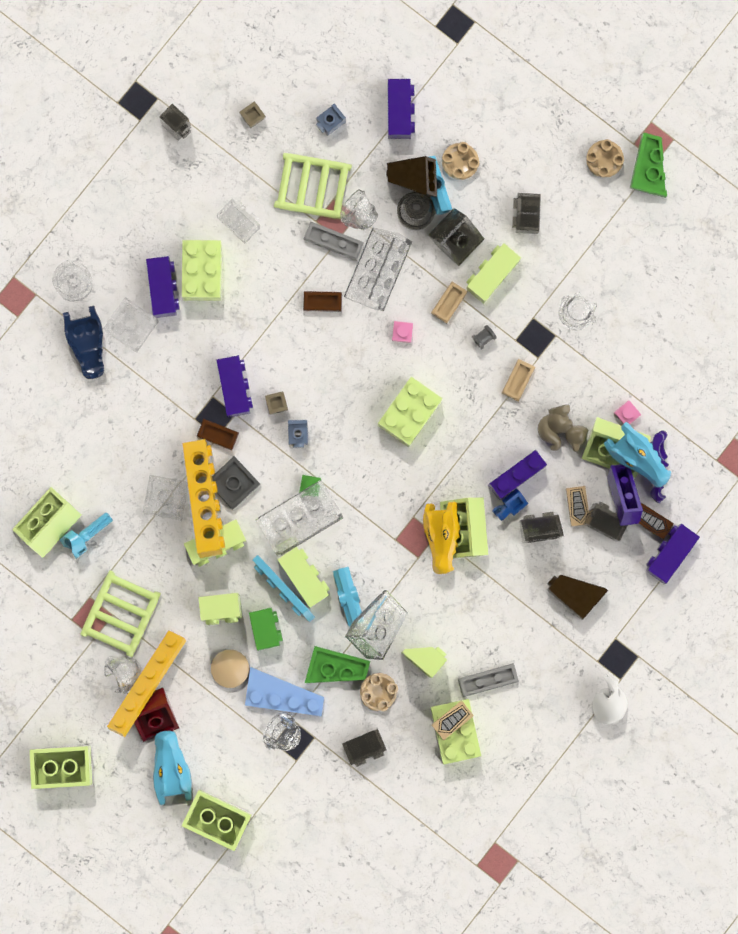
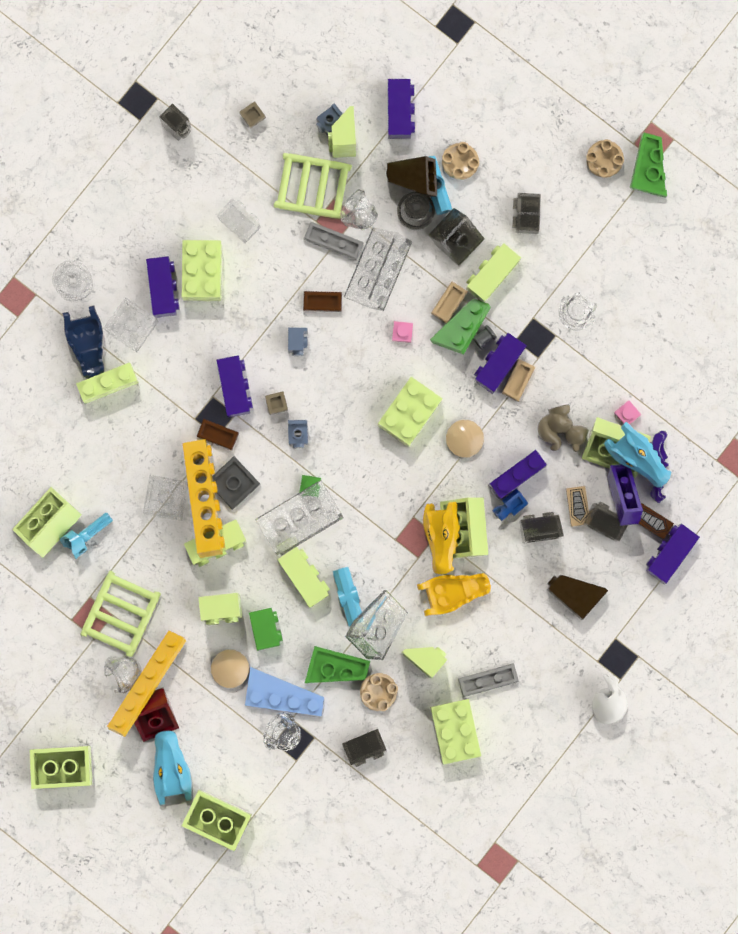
medium azure wing [253,555,315,622] -> none
tile [432,700,474,740] -> none
none -> yellowish green brick [76,362,139,404]
none -> sand blue brick [288,327,308,356]
none -> yellowish green slope [328,106,356,158]
none -> yellow animal [417,573,491,616]
none -> bright green wing [430,298,491,355]
none -> tan dish [446,420,484,458]
none -> dark purple brick [474,333,527,394]

